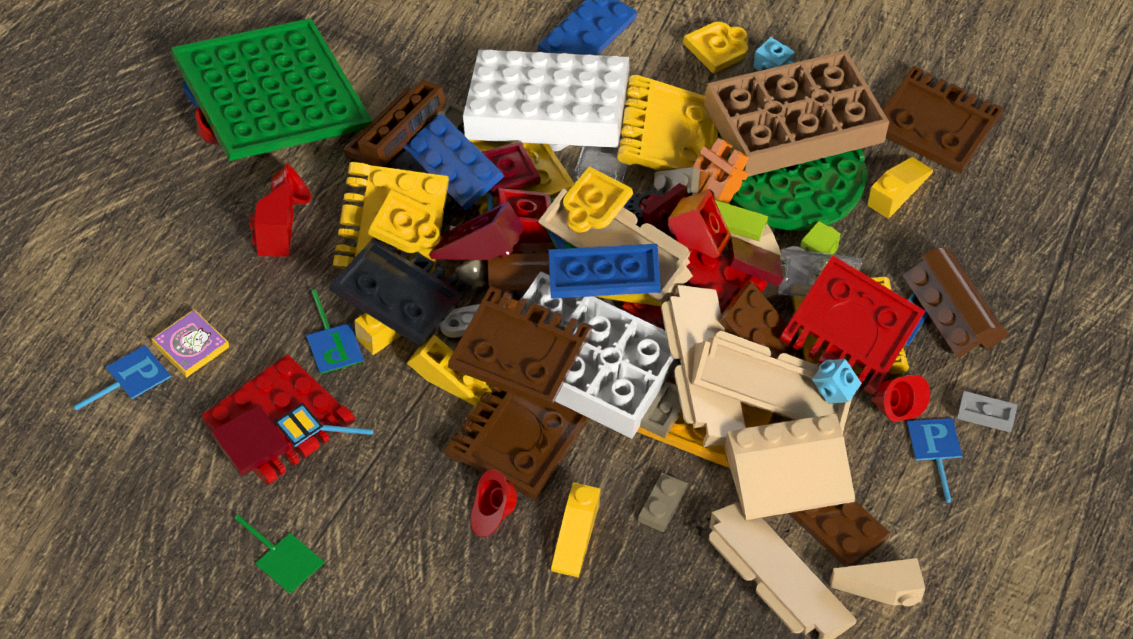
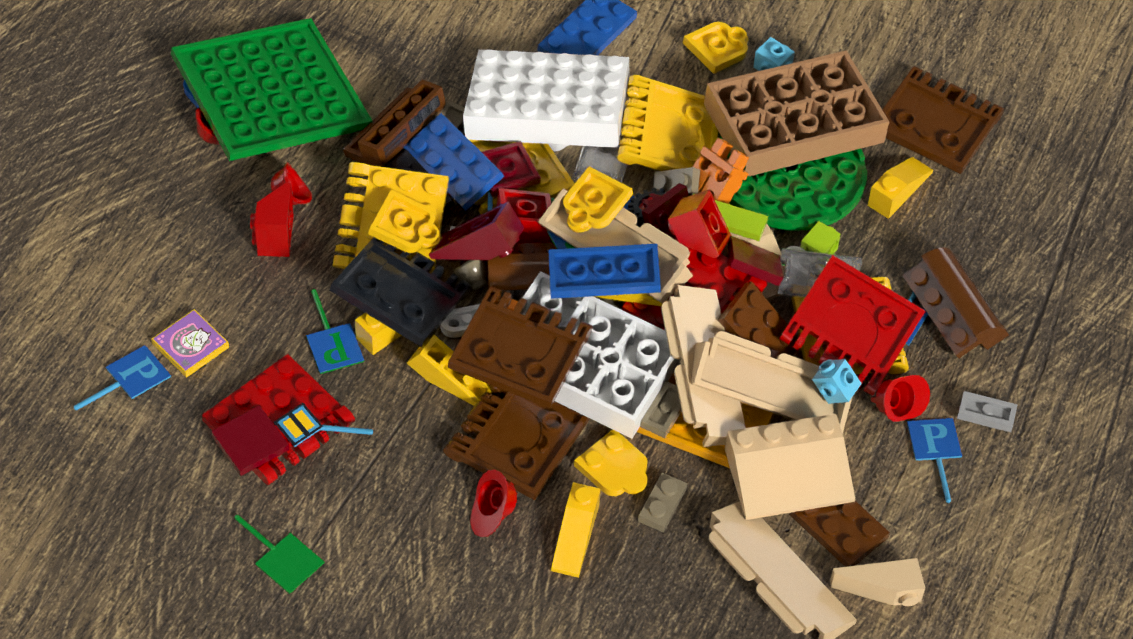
none -> yellow plate [574,429,647,496]

